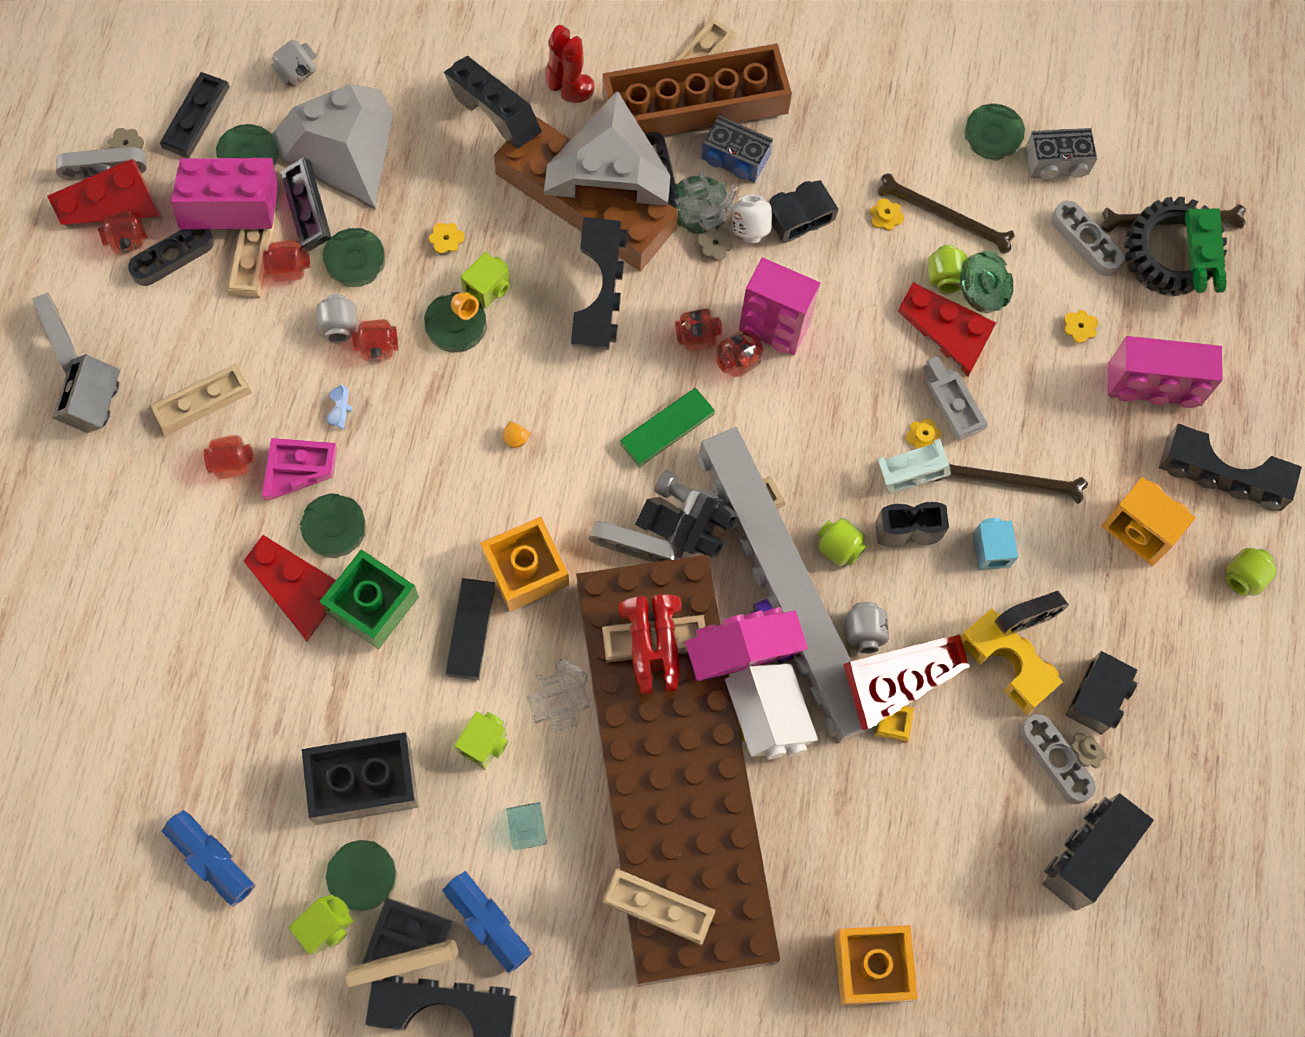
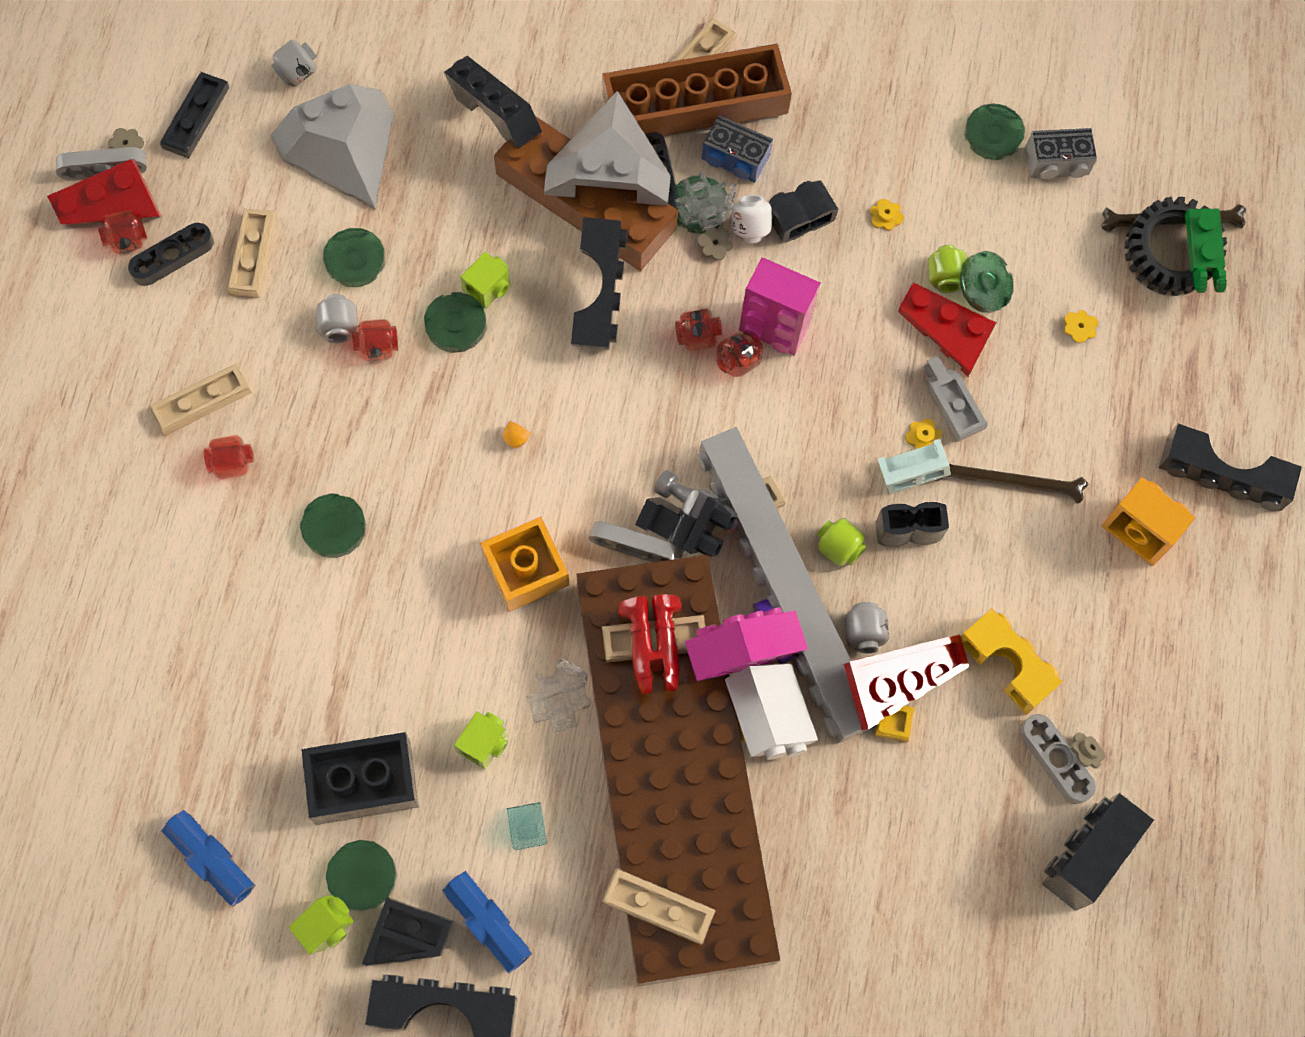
light grey beam [32,292,78,374] -> none
brick [52,354,120,433] -> none
dark pink brick [171,158,278,229] -> none
clear green tile [216,124,278,167] -> none
red wing [244,535,336,642] -> none
dark pink wing [262,438,337,501] -> none
clear red head [263,240,311,282] -> none
black tile [280,157,332,252] -> none
green brick [320,549,419,650] -> none
light blue piece [327,384,352,429] -> none
tan tile [345,940,459,988] -> none
yellow plant [429,223,465,254] -> none
black tile [446,578,496,681] -> none
light orange hinge [451,292,479,320] -> none
red piece [545,25,595,103] -> none
green tile [620,387,715,468] -> none
light orange brick [834,925,918,1006] -> none
dark brown piece [878,173,1015,254] -> none
medium azure brick [973,518,1018,570] -> none
black beam [995,591,1069,636] -> none
light grey beam [1052,201,1124,275] -> none
black brick [1065,651,1138,735] -> none
dark pink brick [1108,336,1223,408] -> none
lime head [1225,548,1277,596] -> none

